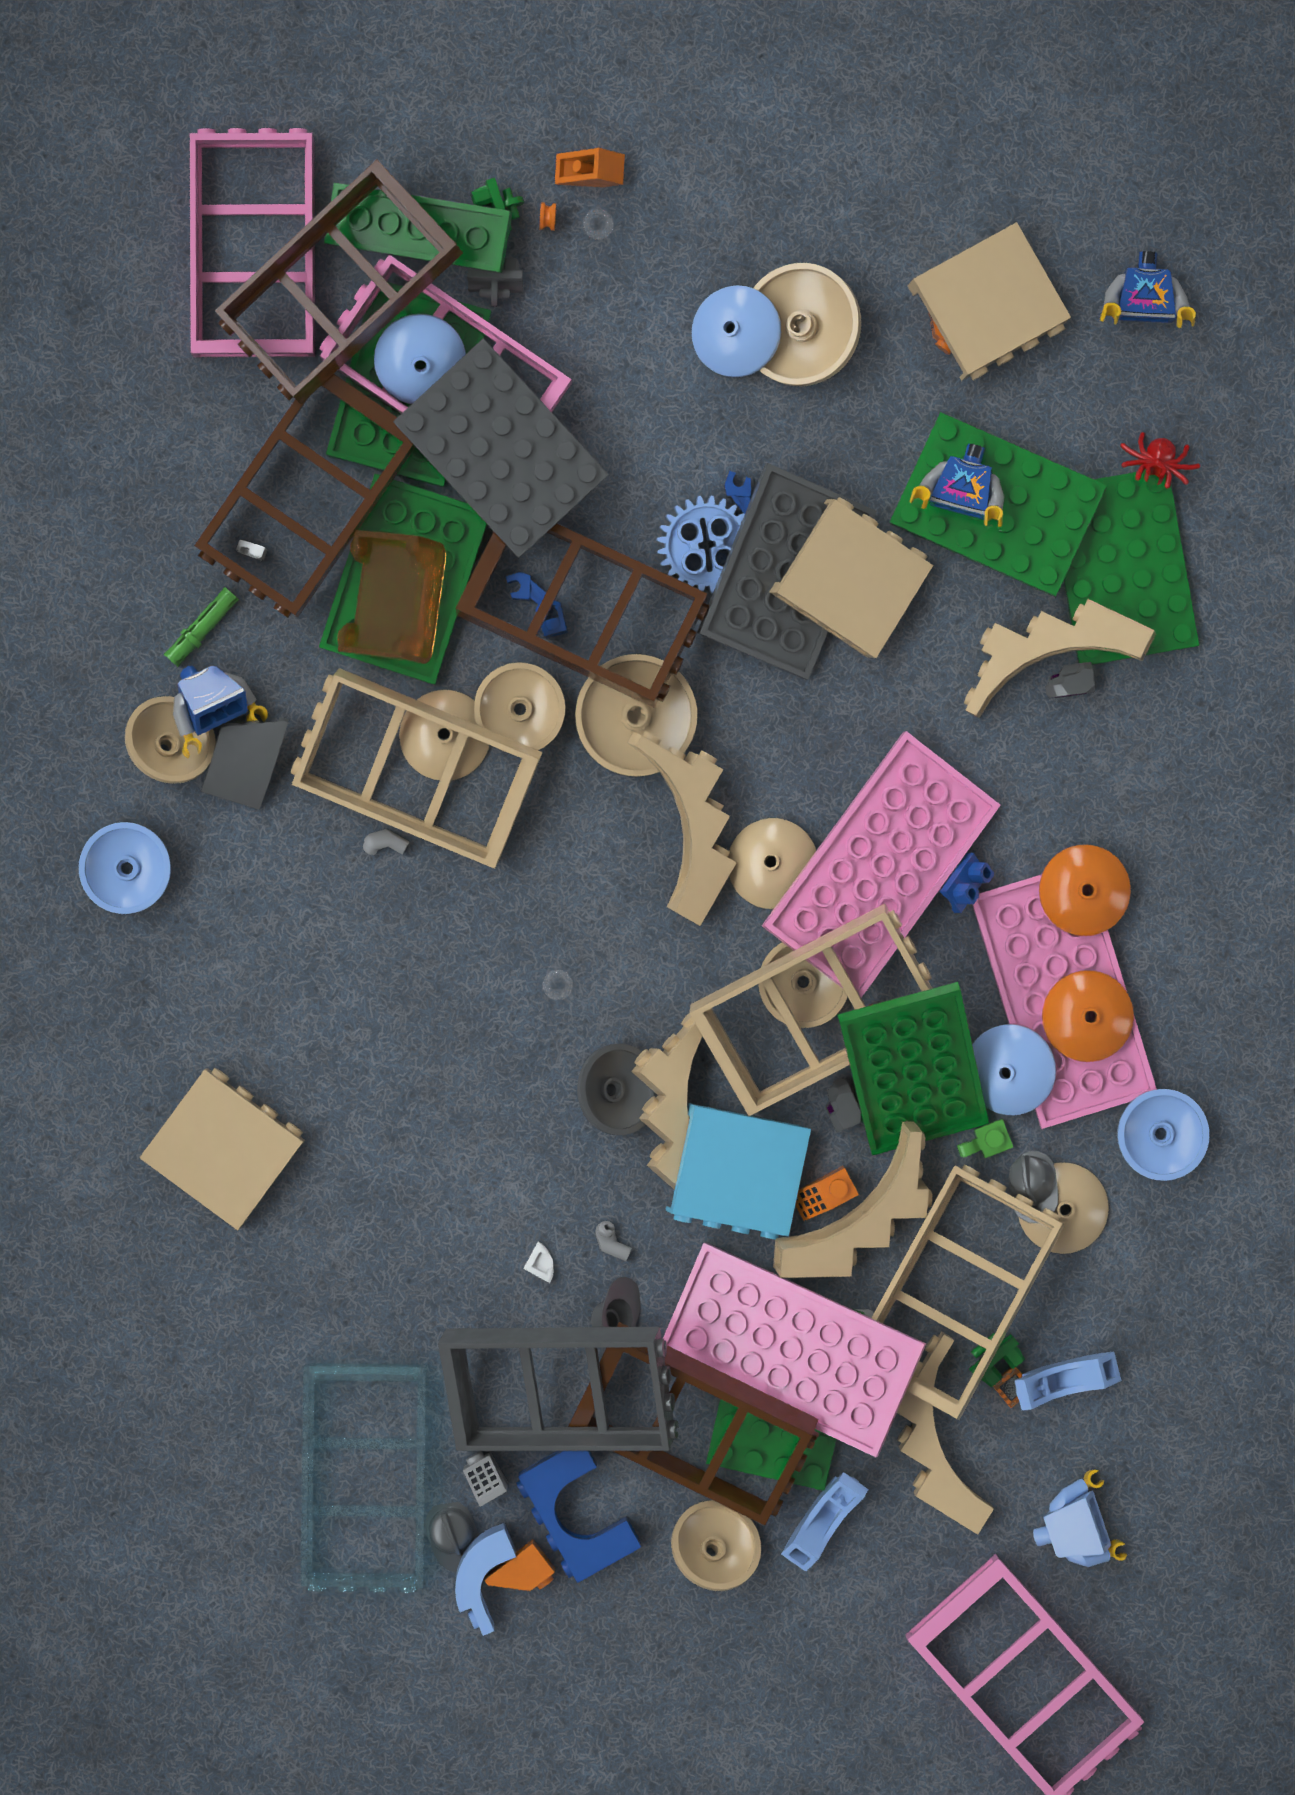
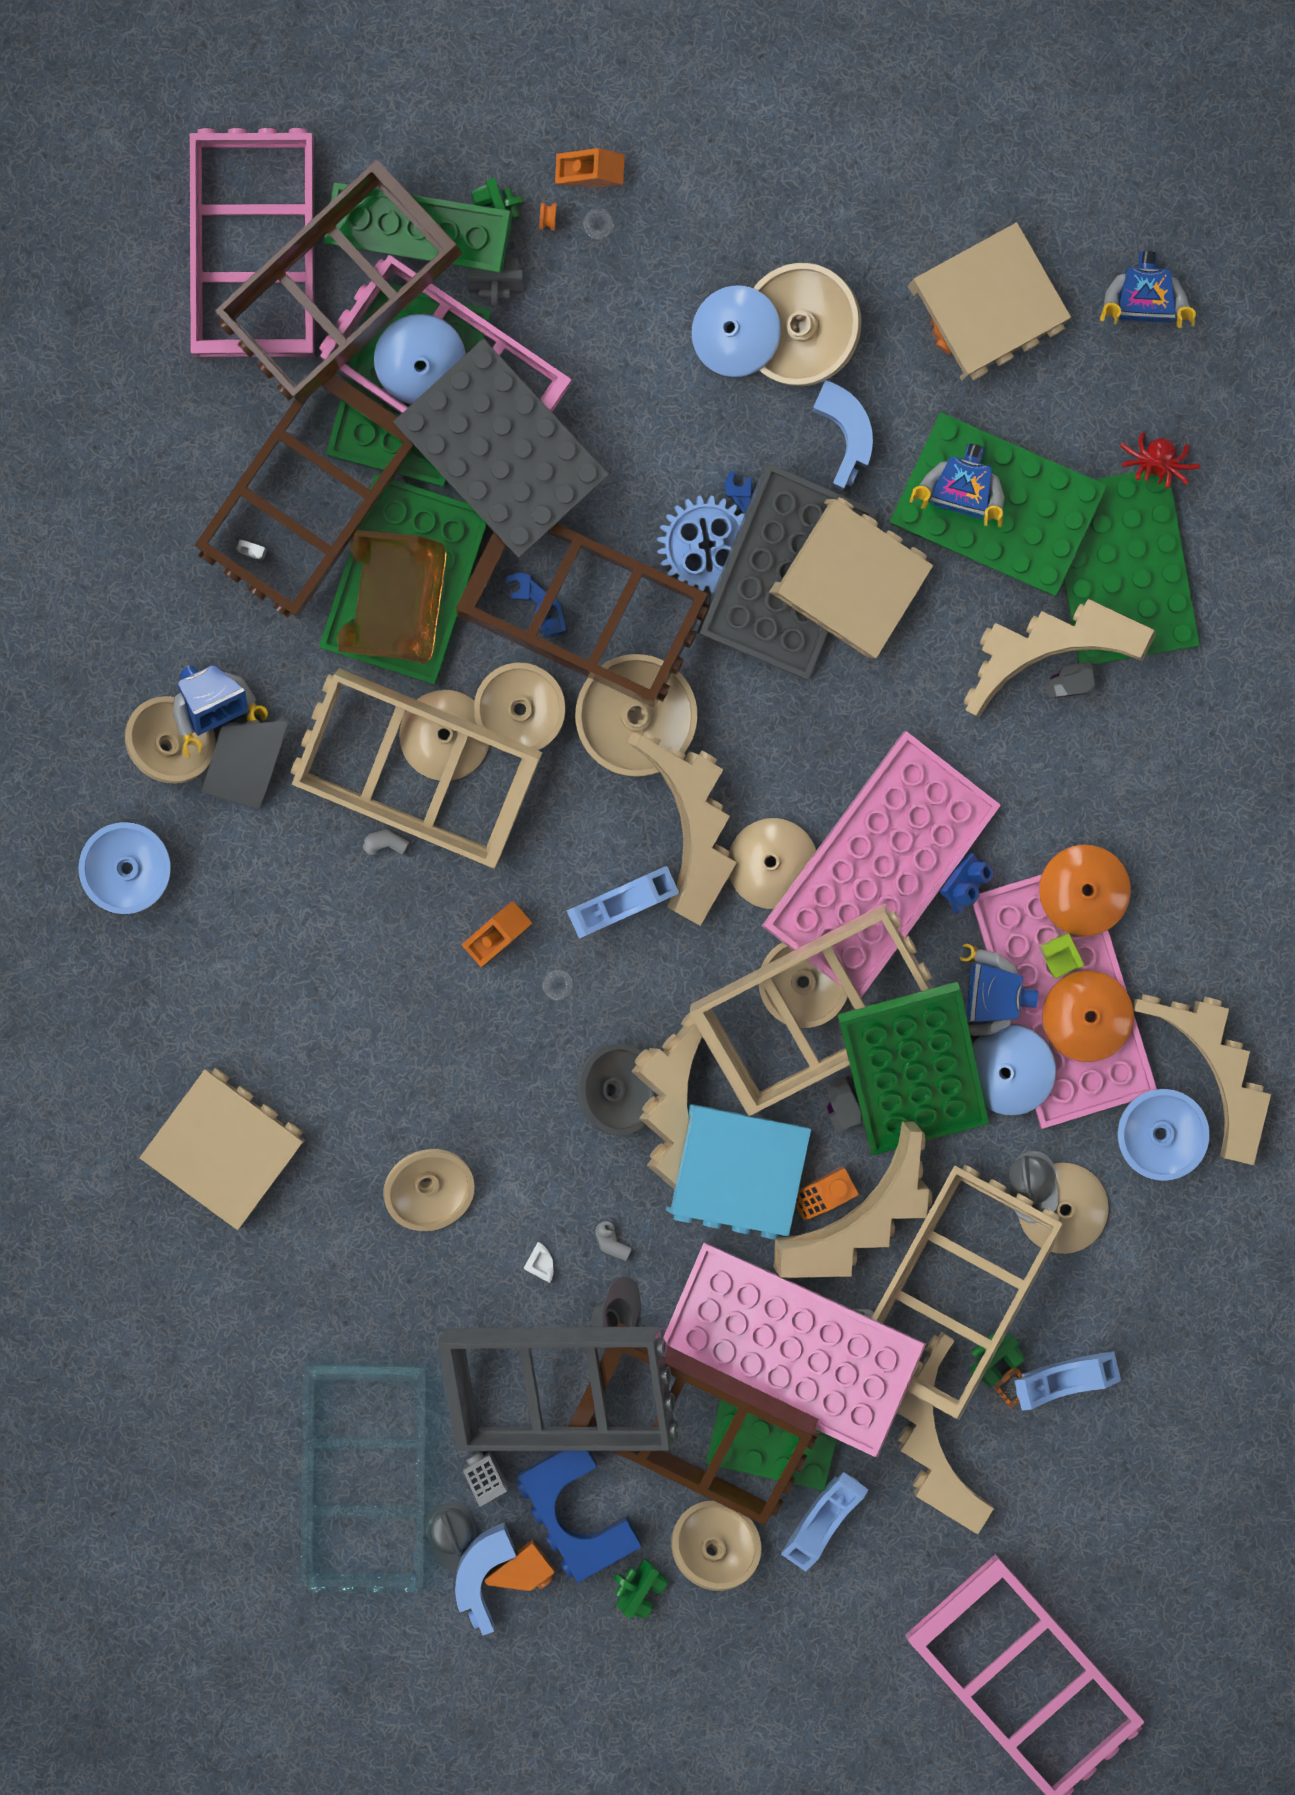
bright green pin [163,587,239,667] -> none
bright green plate [956,1119,1013,1158] -> none
light blue torso [1033,1469,1127,1567] -> none
none -> tan dish [383,1149,475,1231]
none -> orange slope [462,901,533,968]
none -> light blue arch [567,866,679,938]
none -> green hips [613,1558,668,1619]
none -> light blue arch [812,380,873,491]
none -> blue torso [960,944,1038,1036]
none -> lime panel [1038,933,1085,978]
none -> tan arch [1132,994,1271,1165]

